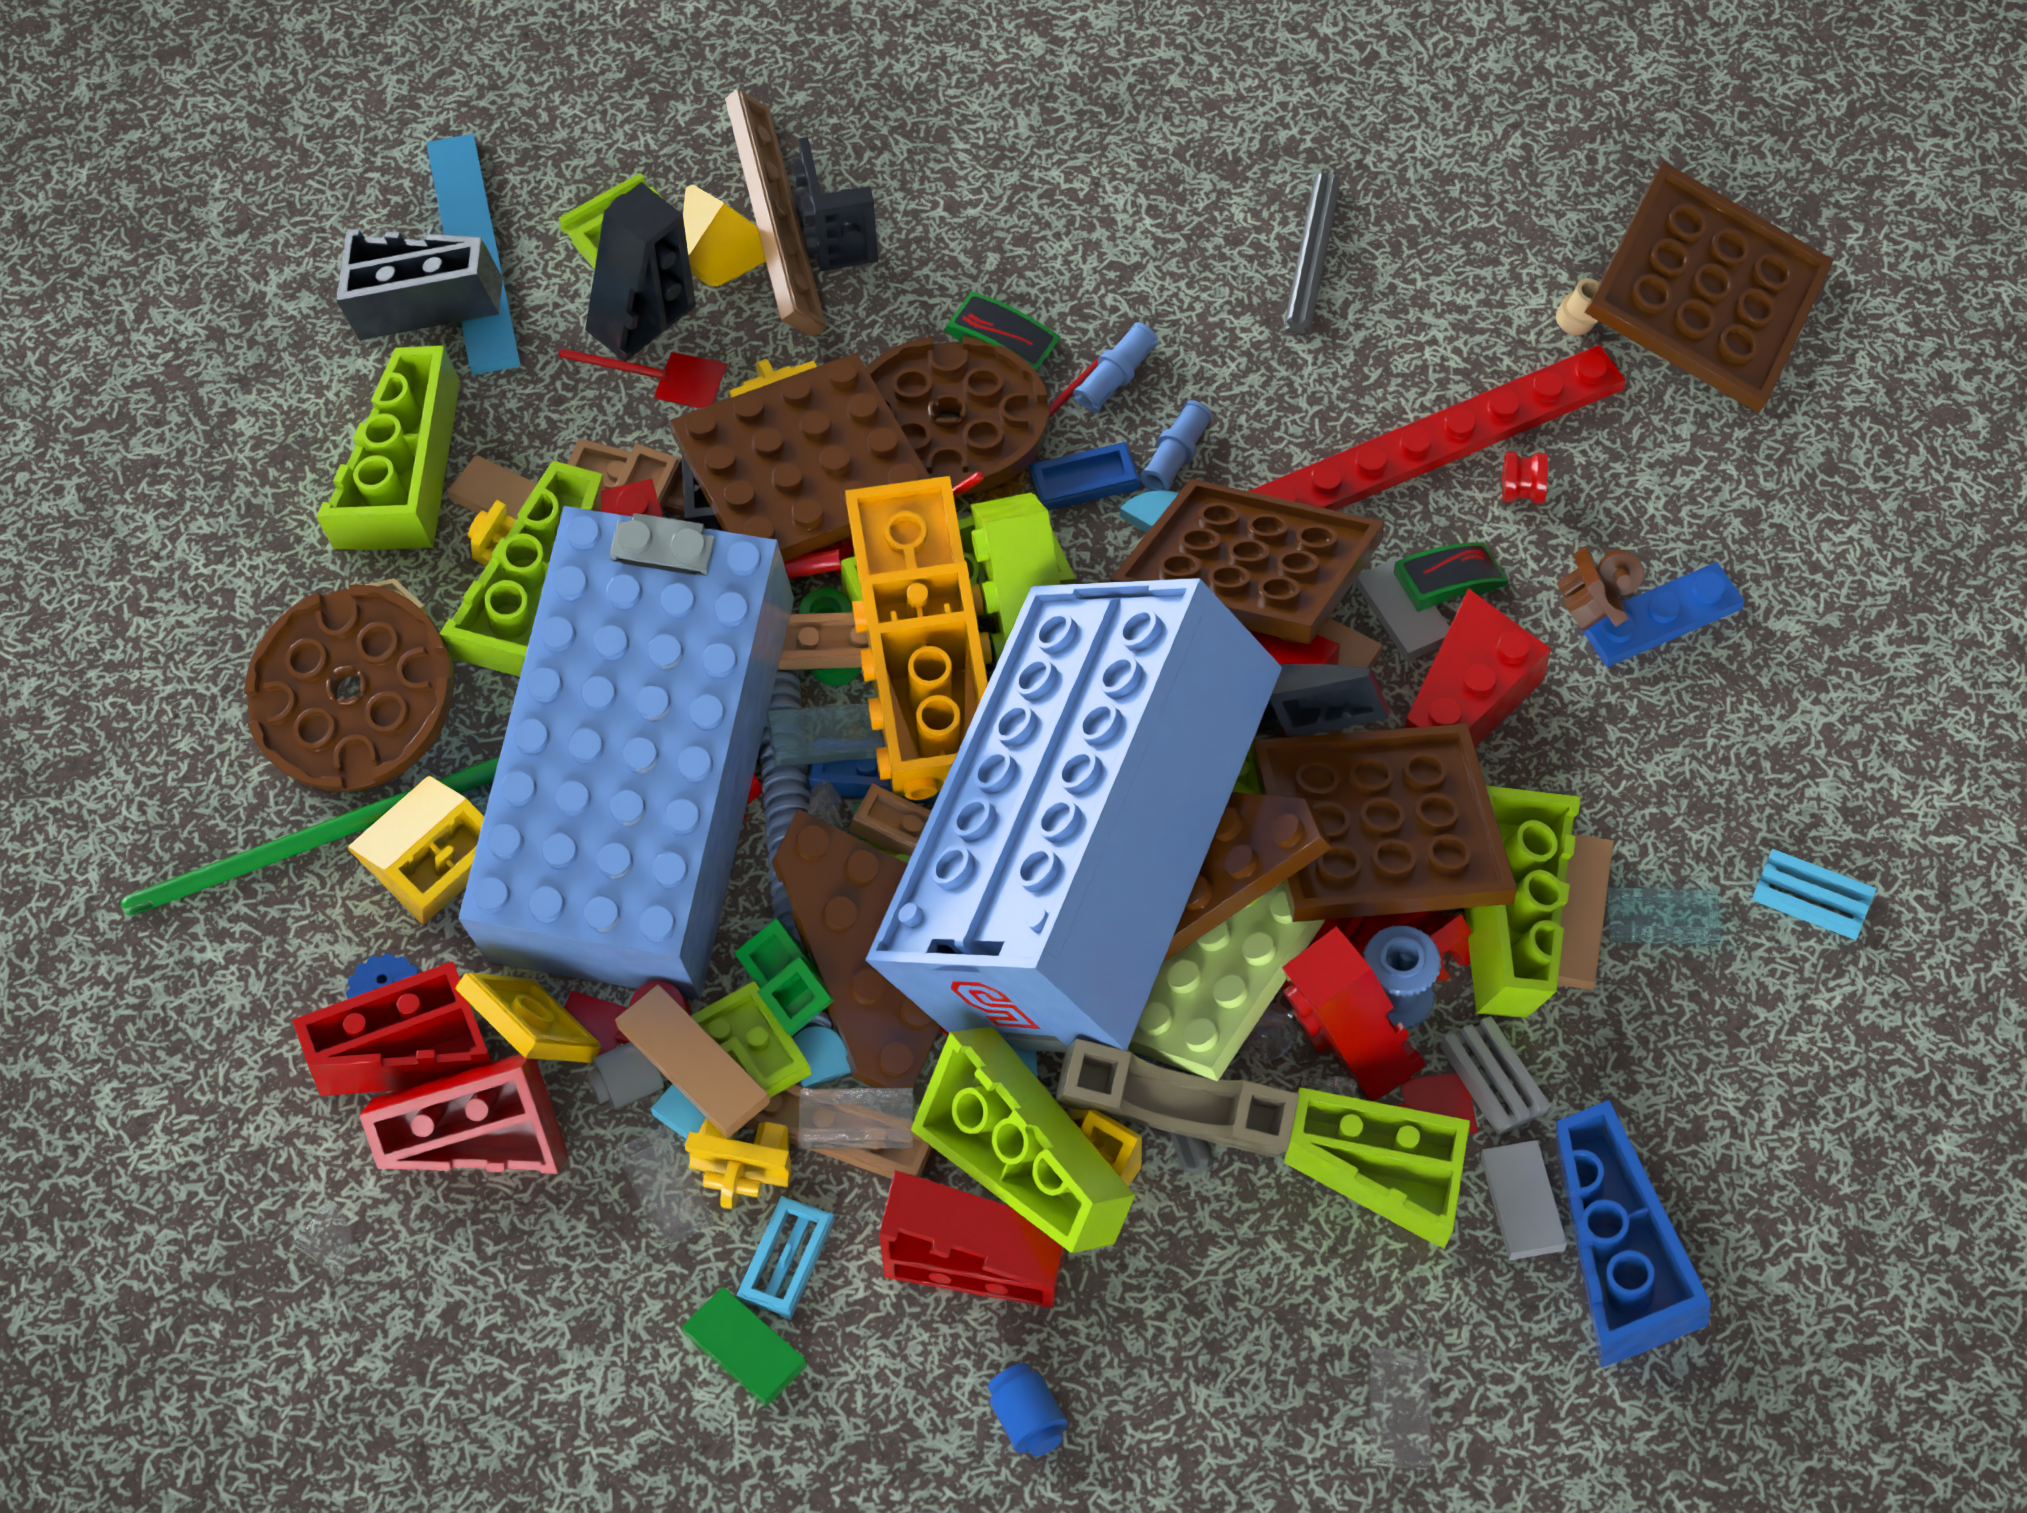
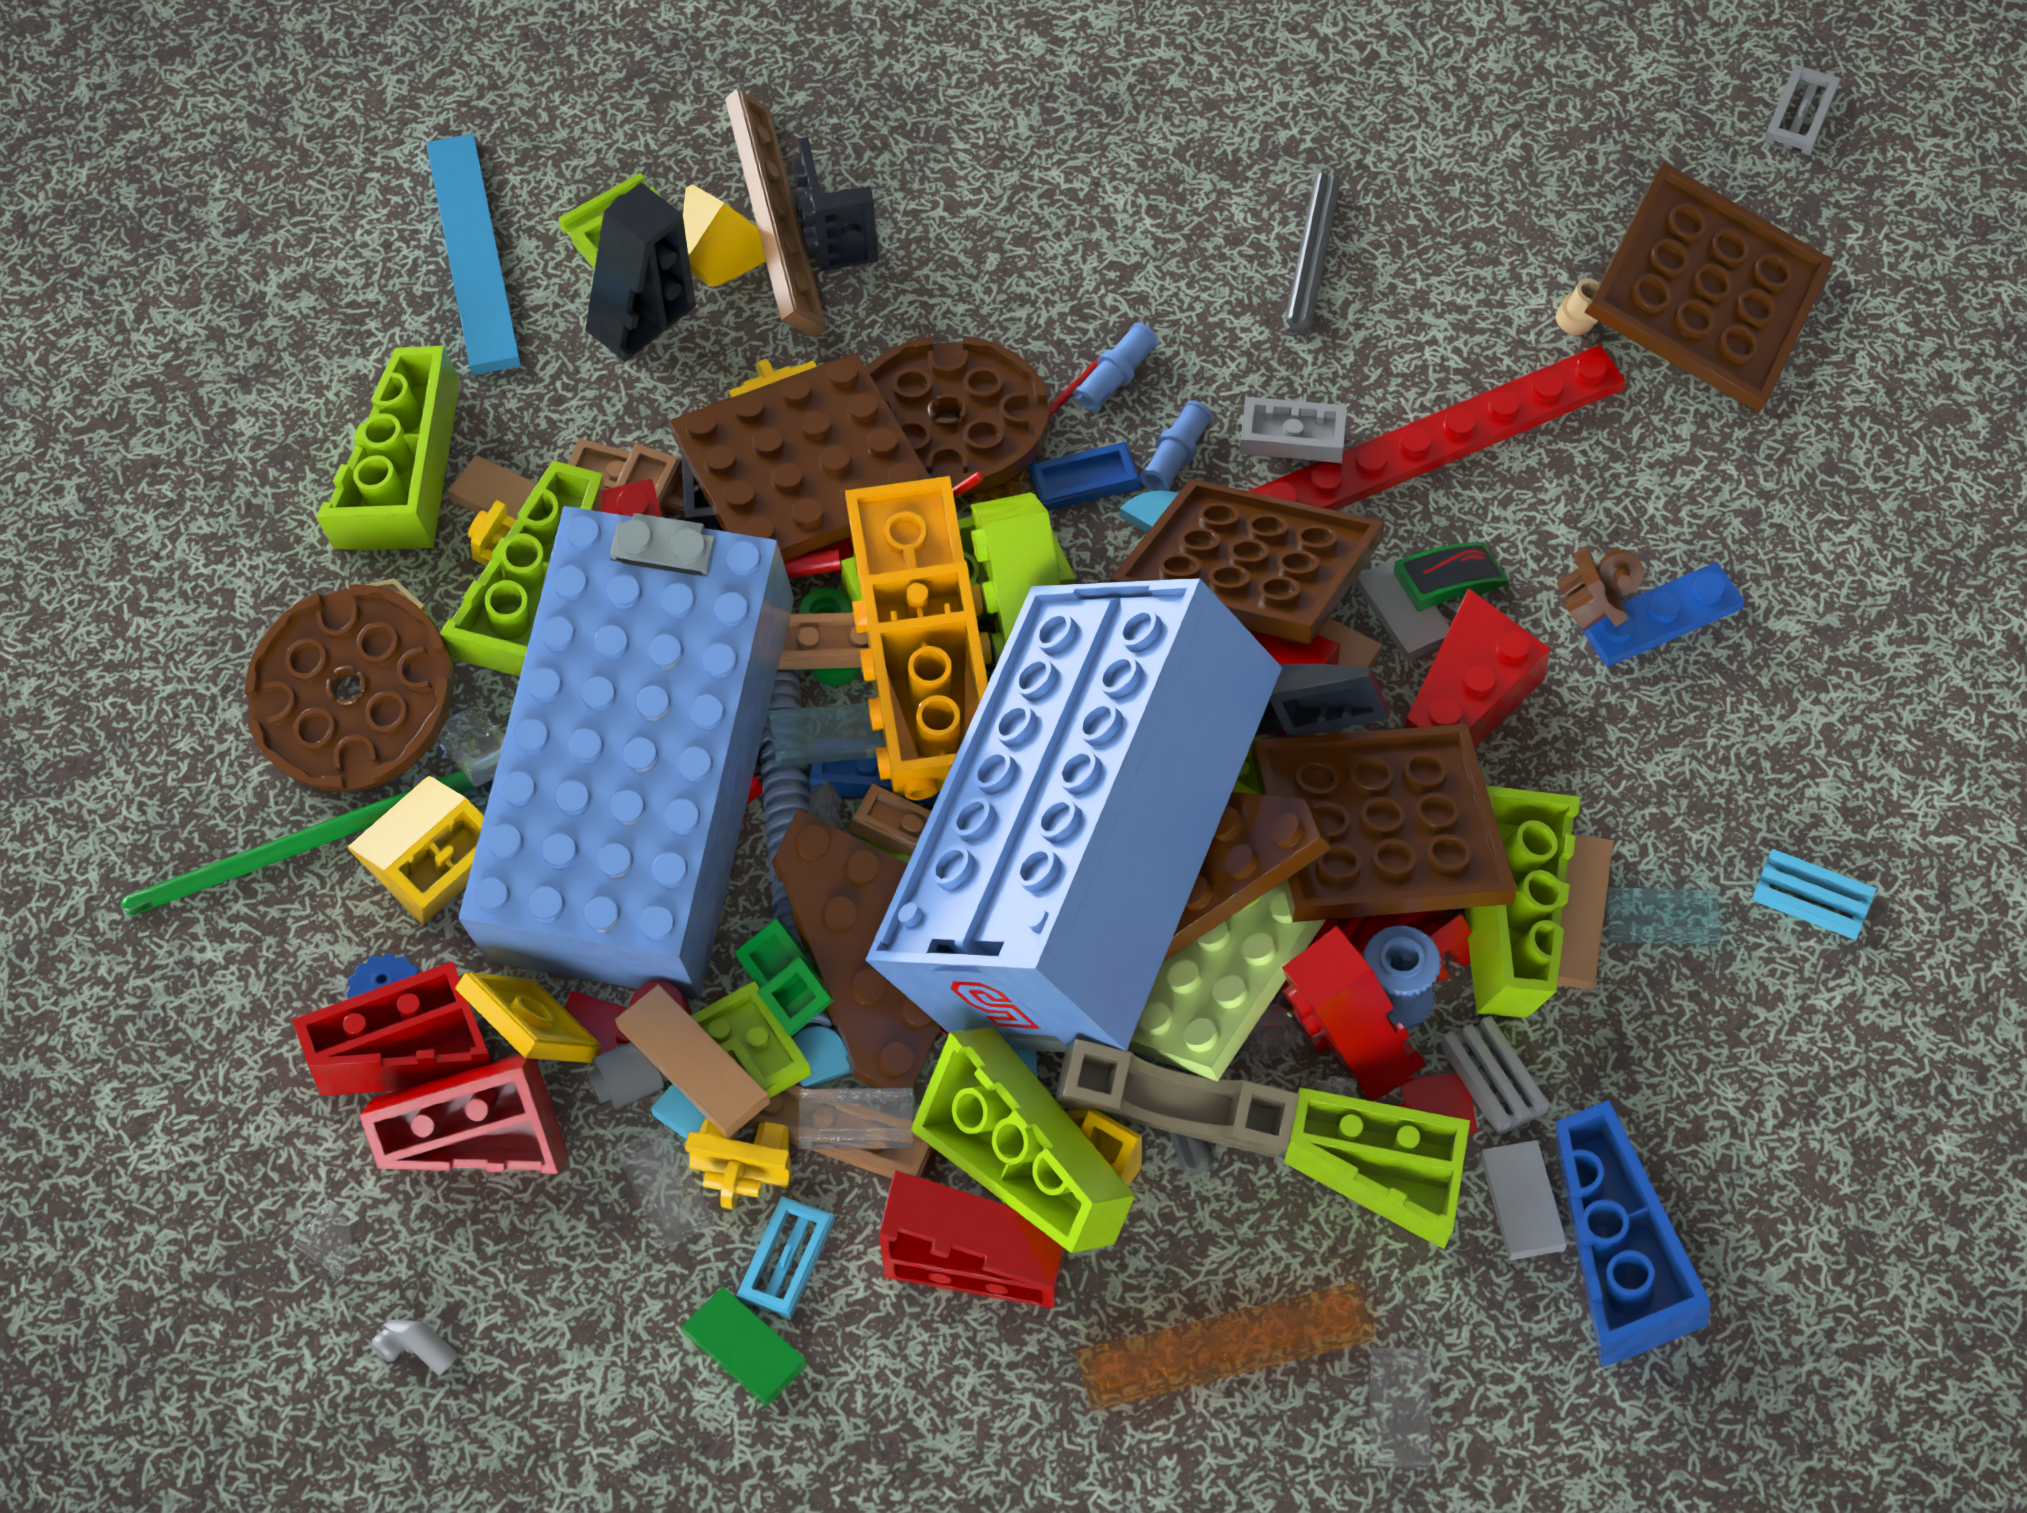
black wedge [336,229,503,340] -> none
red piece [558,349,728,408] -> none
black slope [944,291,1060,371] -> none
blue brick [988,1363,1068,1457] -> none
red wheel [1502,452,1548,504] -> none
none -> light grey arm [372,1319,460,1377]
none -> clear tile [435,705,505,787]
none -> clear orange plate [1076,1282,1374,1411]
none -> light grey bracket [1240,397,1347,463]
none -> light grey tile [1764,64,1841,156]

